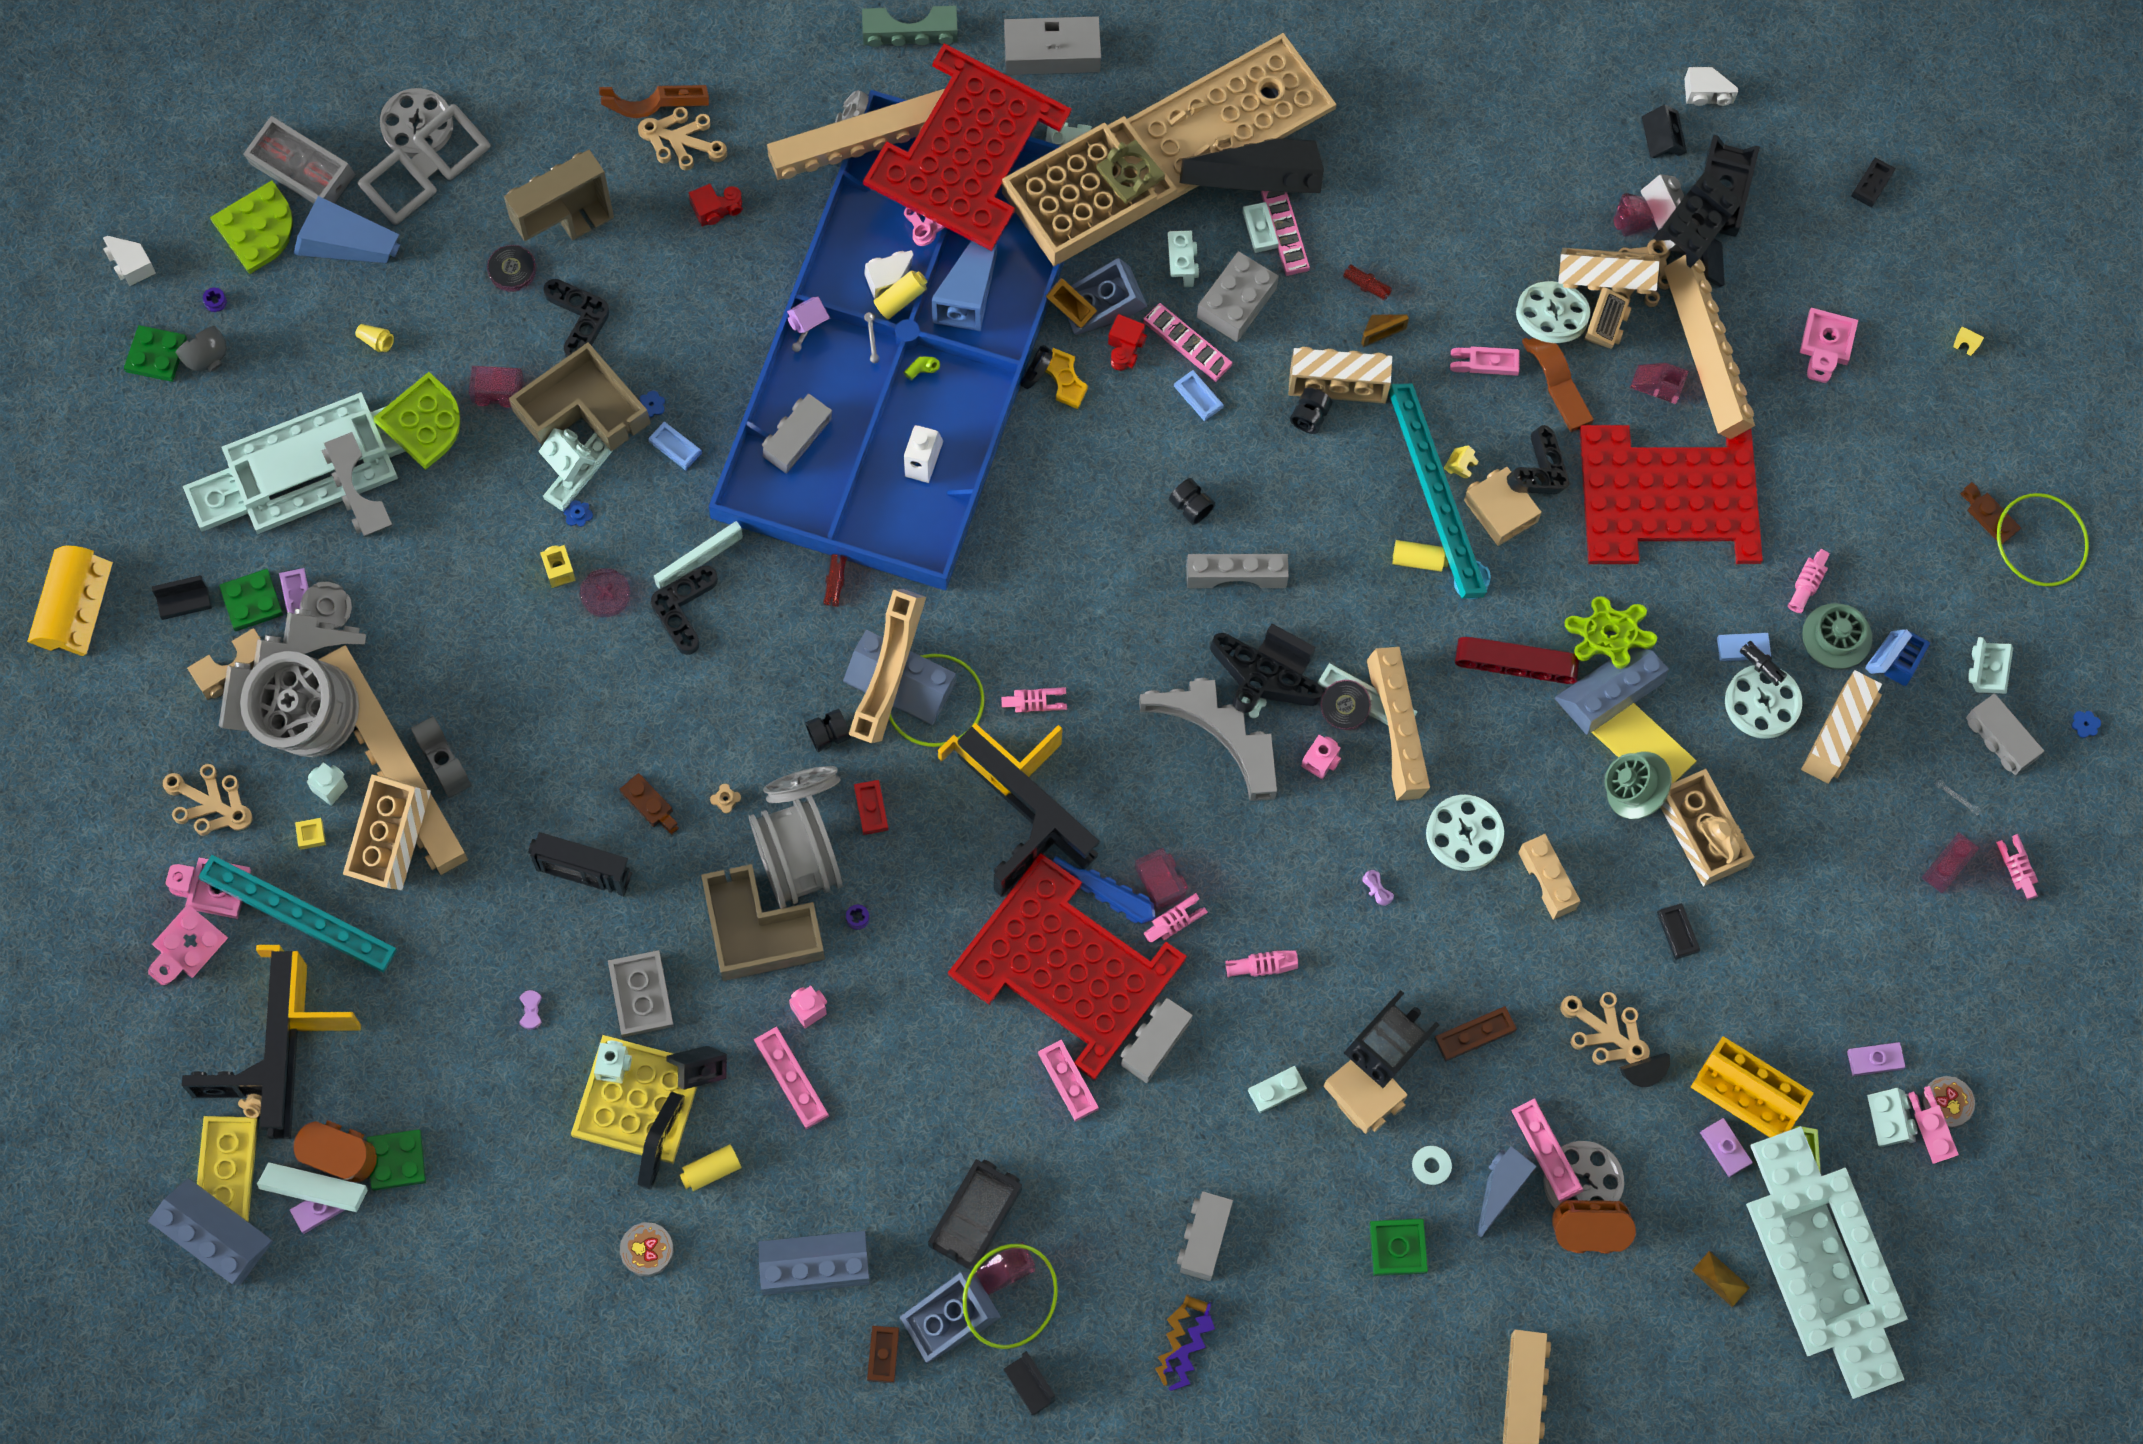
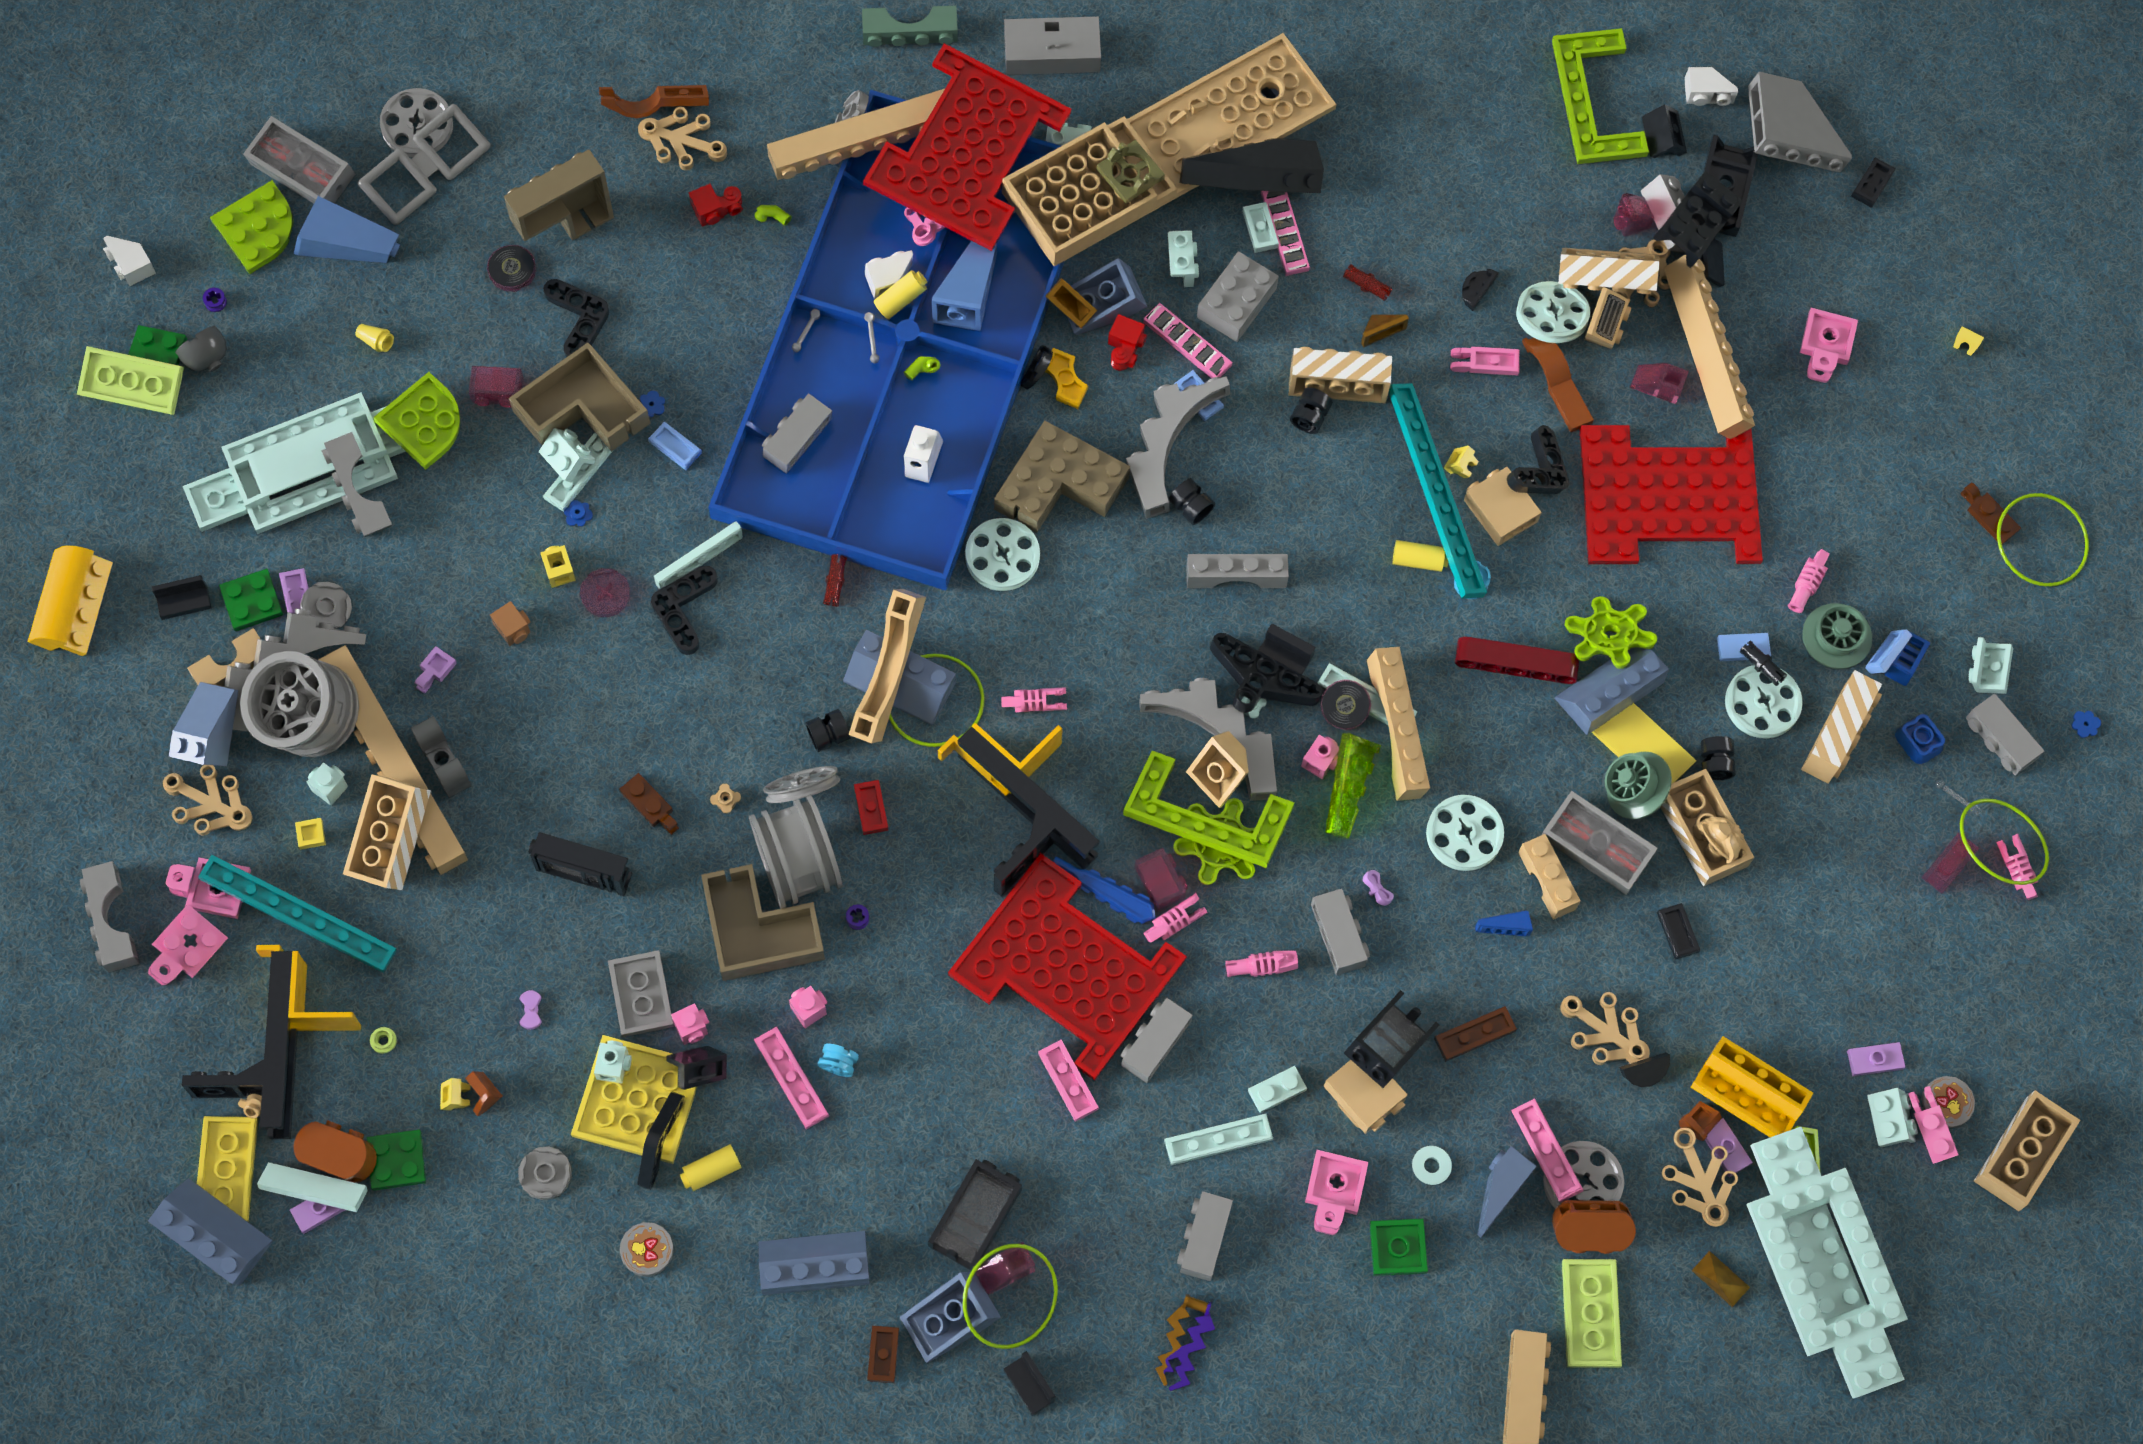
lavender brick [787,297,830,333] -> none
none -> yellowish green tile [77,346,184,415]
none -> light grey arch [80,861,139,972]
none -> sand blue slope [169,682,239,766]
none -> yellowish green plate [370,1027,397,1054]
none -> lavender plate [415,646,457,694]
none -> light yellow tile [440,1078,470,1110]
none -> dark orange tile [465,1071,503,1116]
none -> medium nougat brick [490,601,531,646]
none -> light grey tile [518,1146,572,1200]
none -> bright pink brick [671,1003,709,1045]
none -> lime arm [754,205,792,226]
none -> medium azure wheel [818,1044,859,1077]
none -> light aqua wedge [965,518,1040,591]
none -> dark tan piece [994,420,1130,533]
none -> lime plate [1123,751,1295,868]
none -> light grey arch [1126,376,1230,519]
none -> light aqua tile [1164,1114,1273,1166]
none -> lime plate [1173,798,1255,885]
none -> tan slope [1186,731,1249,808]
none -> bright pink plate [1305,1150,1368,1235]
none -> light grey brick [1311,889,1370,975]
none -> clear neon green wing [1325,733,1382,839]
none -> black tile [1462,269,1499,311]
none -> blue slope [1475,911,1533,936]
none -> clear brick [1542,791,1658,895]
none -> lime plate [1552,28,1649,164]
none -> yellowish green tile [1562,1259,1622,1368]
none -> tan plant [1662,1128,1738,1227]
none -> dark orange tile [1679,1101,1722,1141]
none -> black wheel [1701,736,1736,780]
none -> light grey slope [1748,72,1852,172]
none -> blue piece [1895,714,1945,764]
none -> lime piece [1960,799,2049,885]
none -> tan brick [1974,1090,2080,1211]

